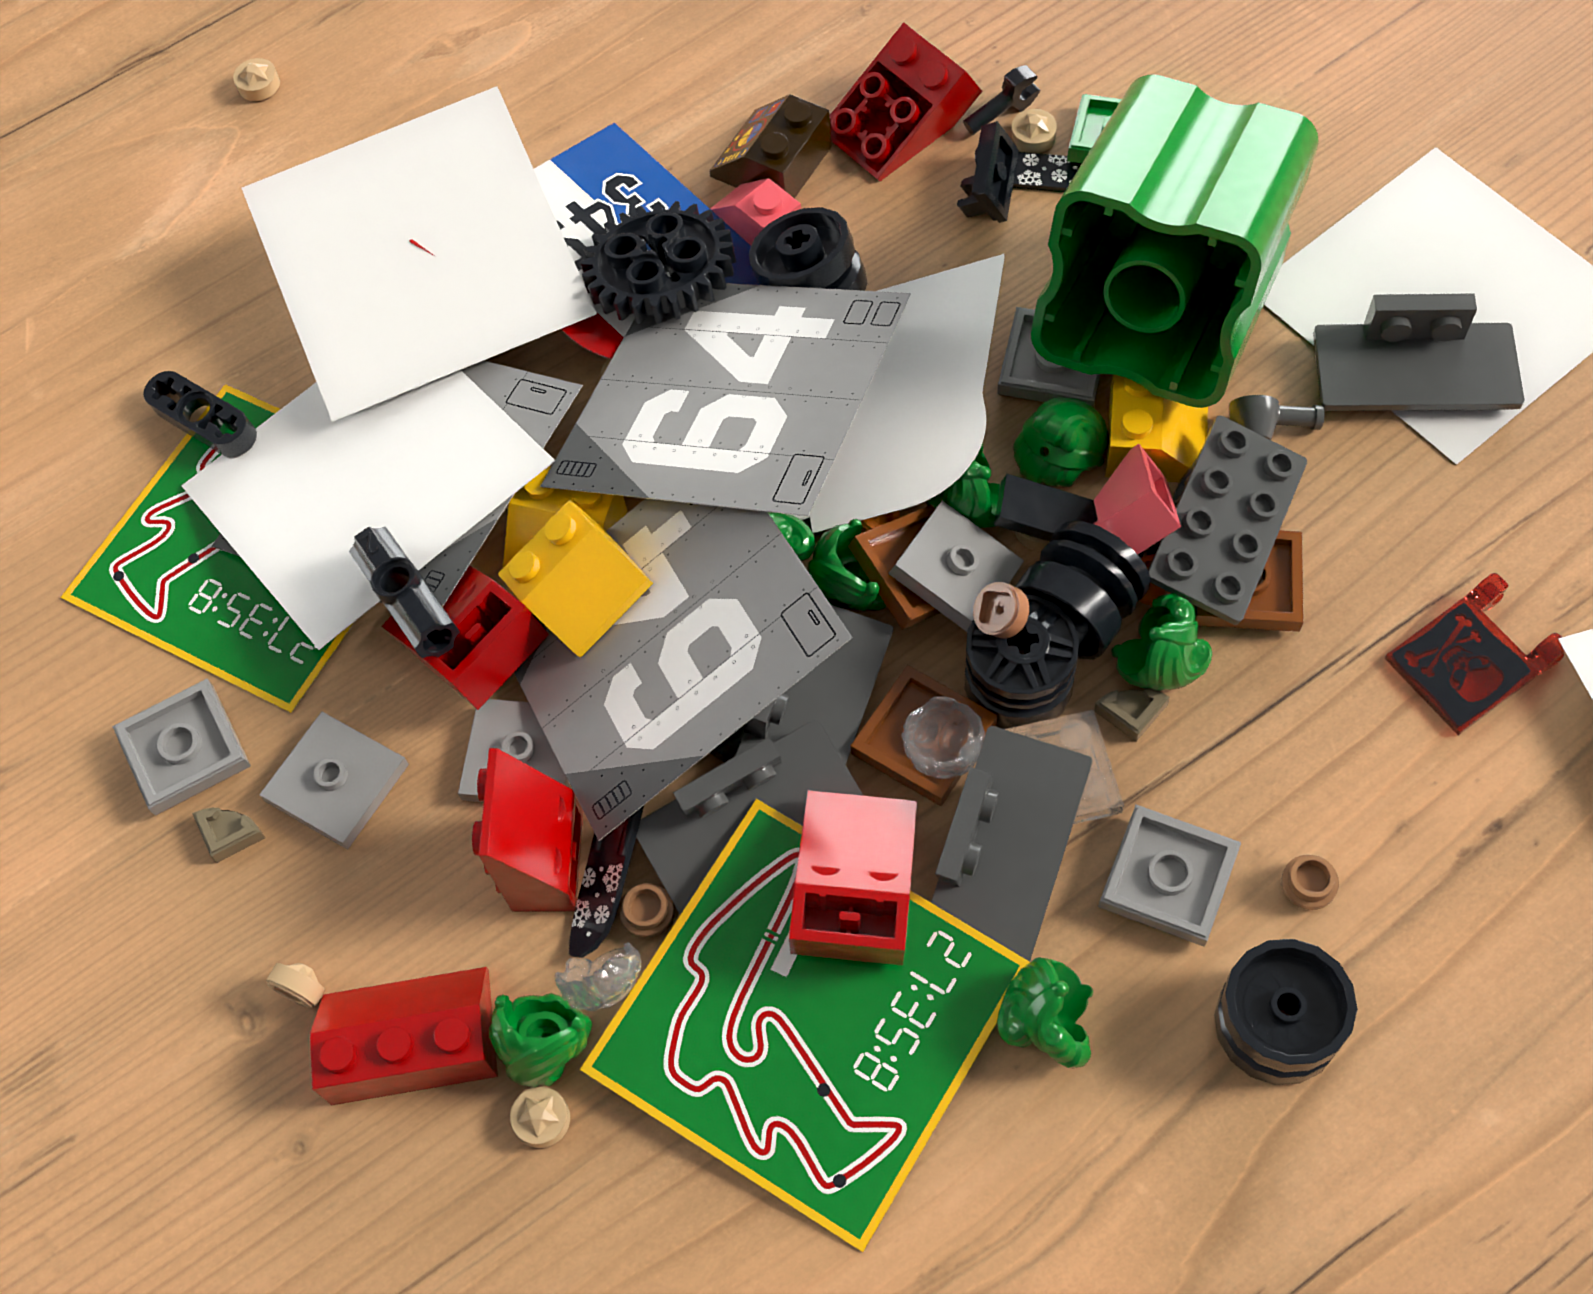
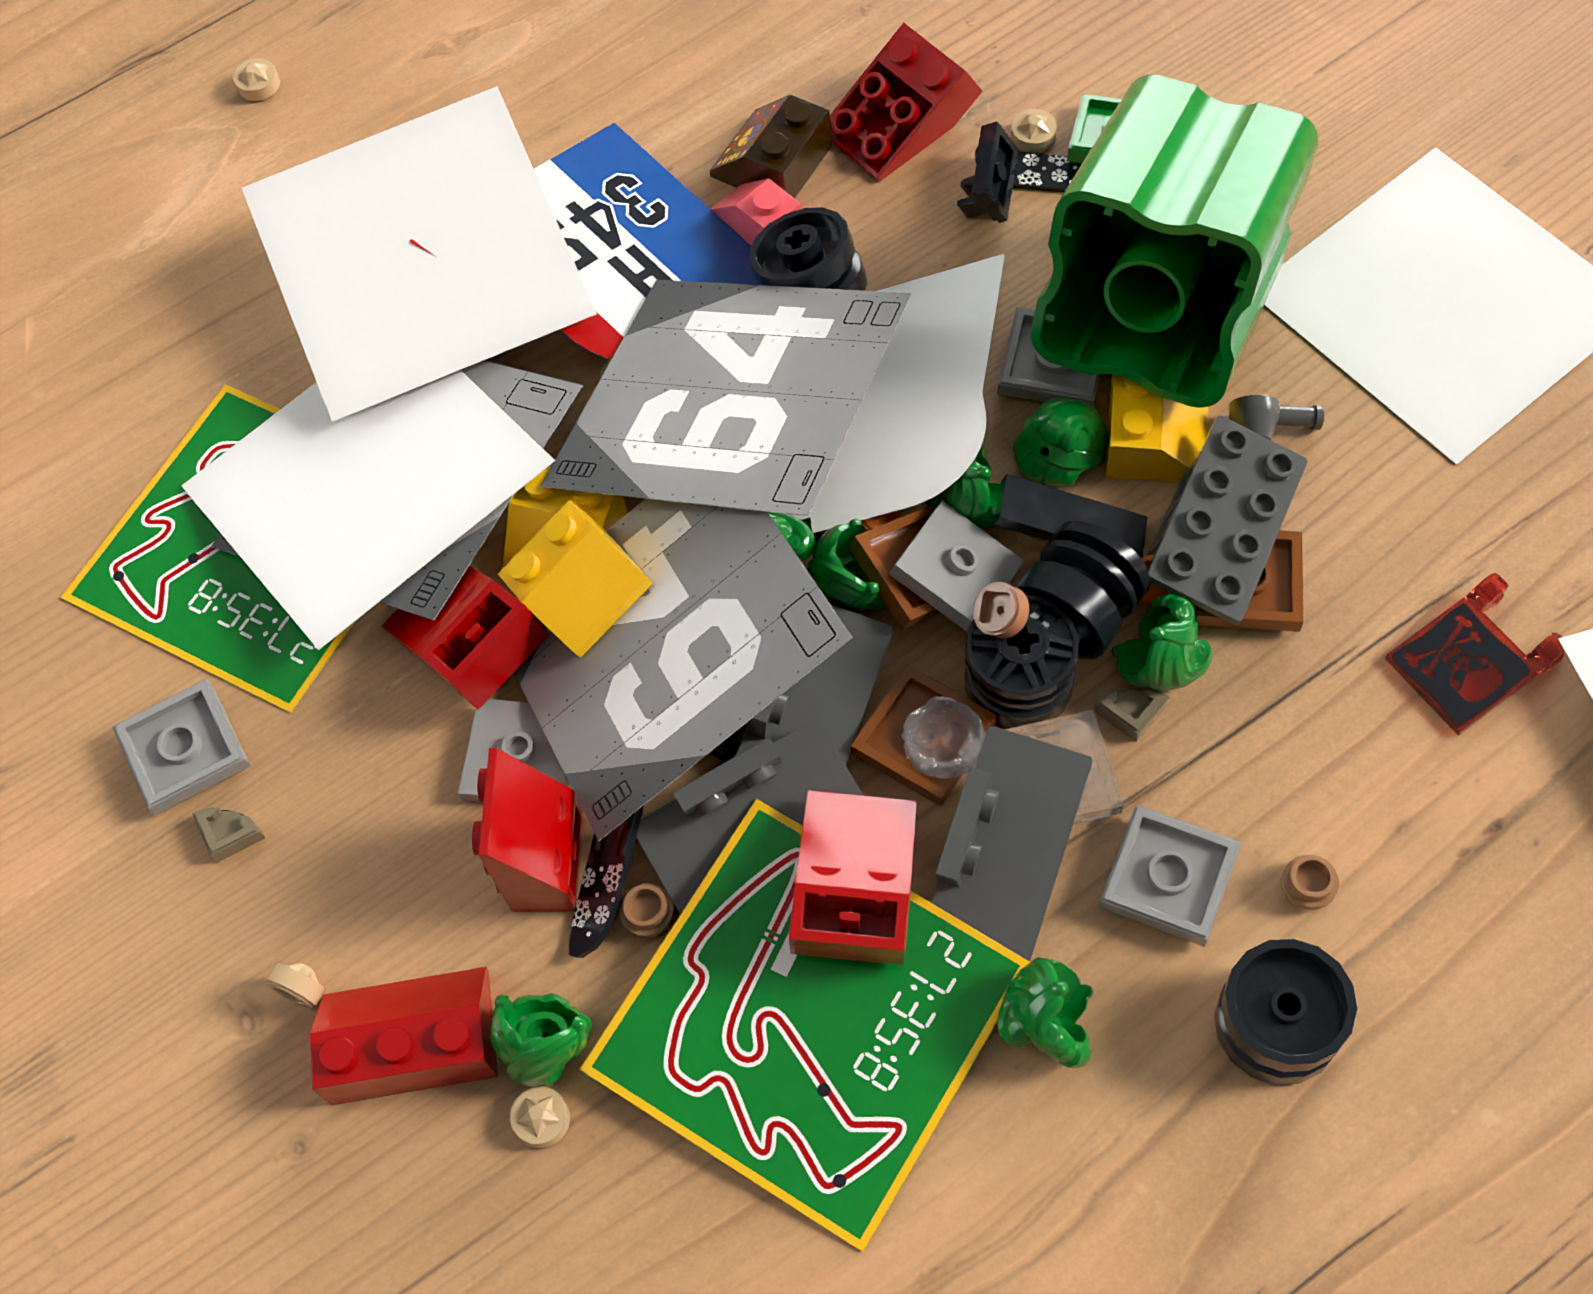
black beam [143,371,257,457] -> none
light grey plate [259,711,409,850] -> none
black piece [349,526,460,658] -> none
clear hair [555,942,642,1011] -> none
black gear [580,201,736,324] -> none
black bar [963,65,1041,135] -> none
coral slope [1093,444,1181,555] -> none
dark grey bracket [1313,293,1525,411] -> none

